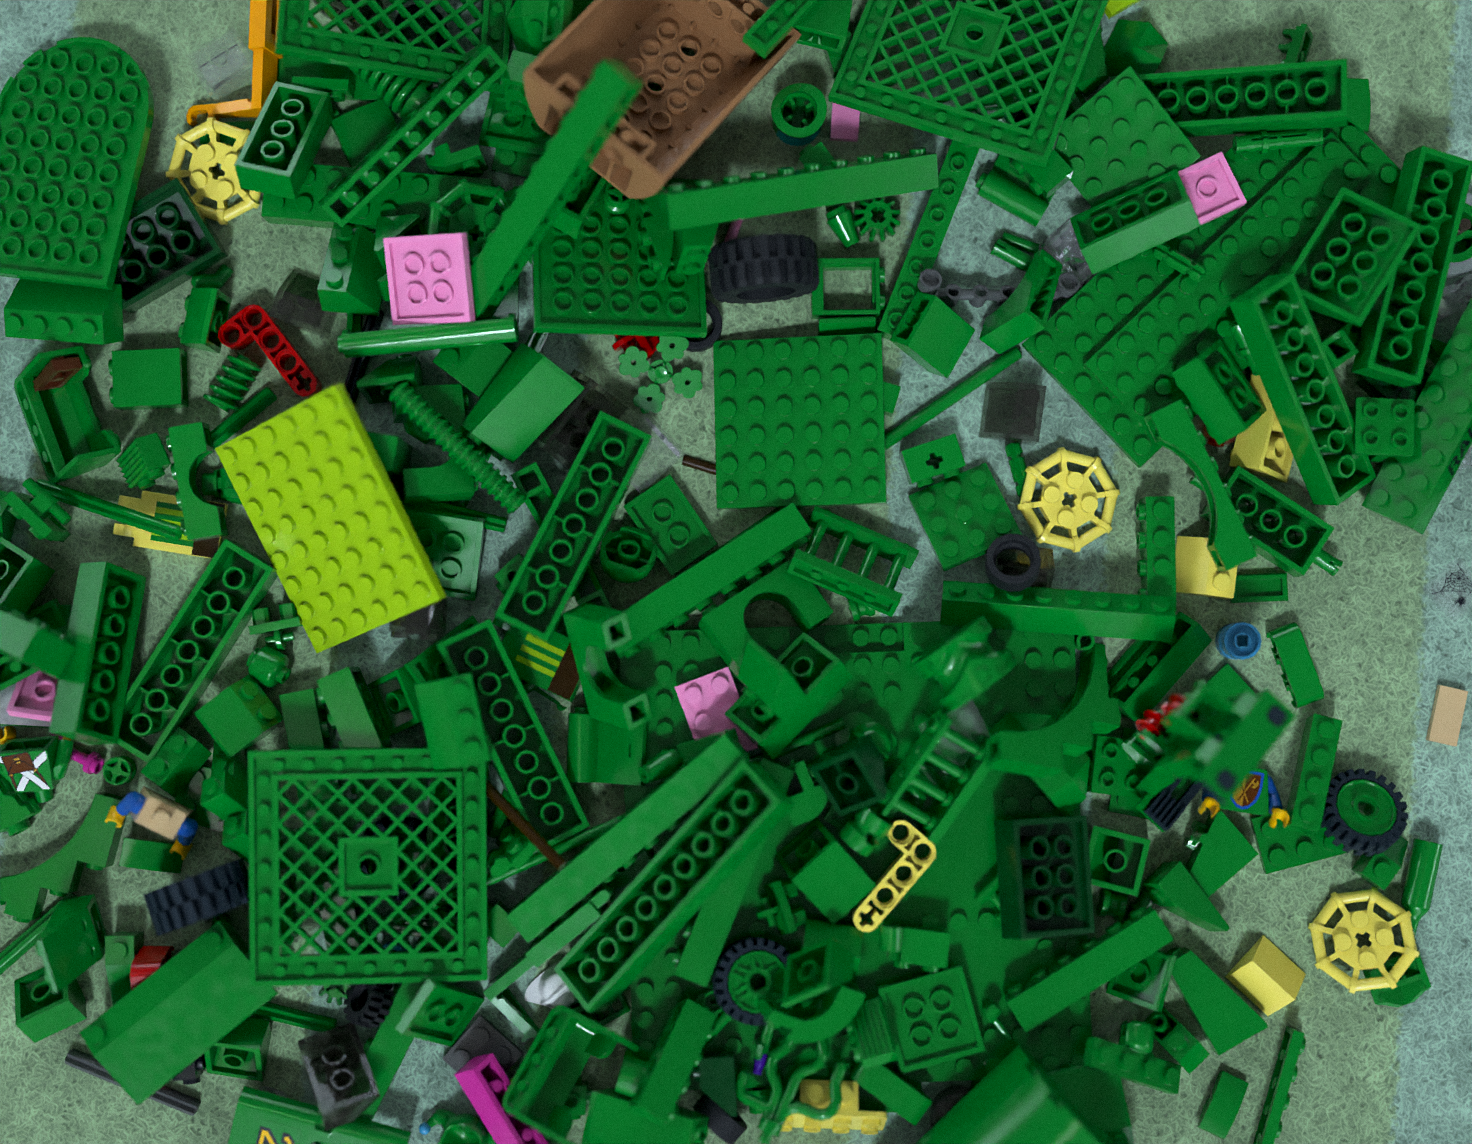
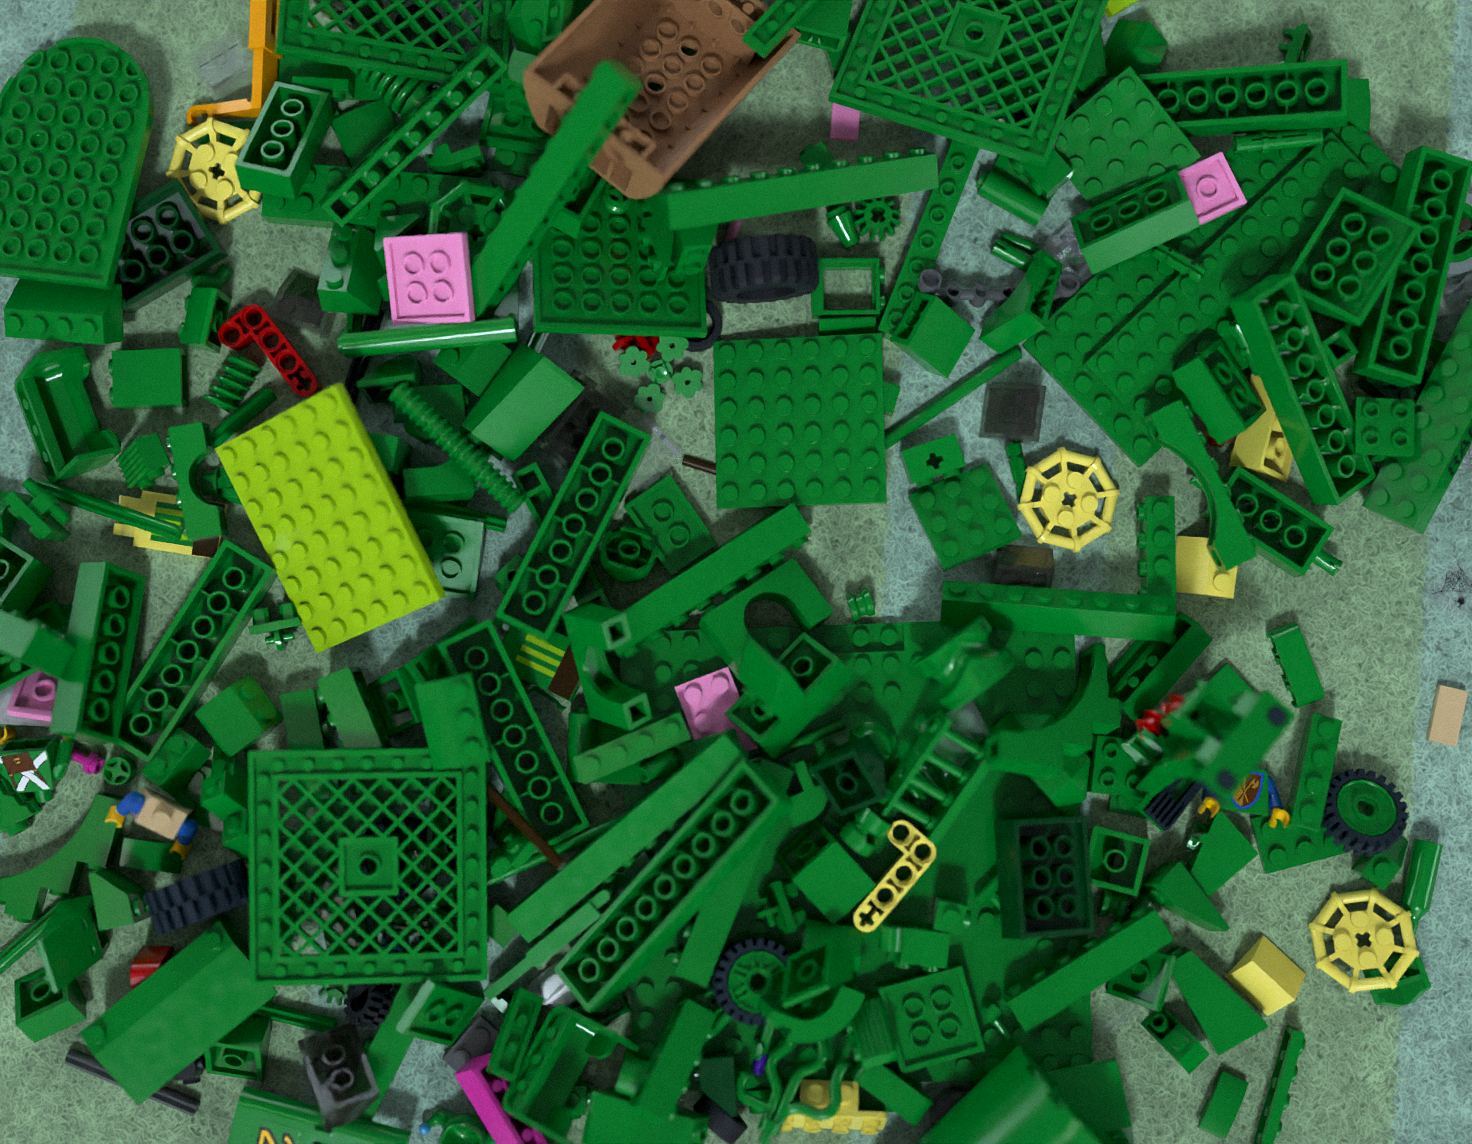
copper plate [33,356,82,391] -> none
green slope [105,931,144,1006] -> none
green head [246,645,291,687] -> none
clear smoke brick [389,597,448,640] -> none
green hat [771,83,827,146] -> none
green fence [787,506,919,617] -> none
black tyre [985,534,1041,592] -> none
green pin [1074,635,1095,651] -> none
green plate [1083,1020,1181,1094] -> none
dark azure wheel [1215,622,1261,660] -> none
green tile [1230,573,1288,603] -> none
none -> green slope [88,867,150,931]
none -> green plate [486,987,544,1082]
none -> green arch [573,710,693,785]
none -> green brick [930,896,971,935]

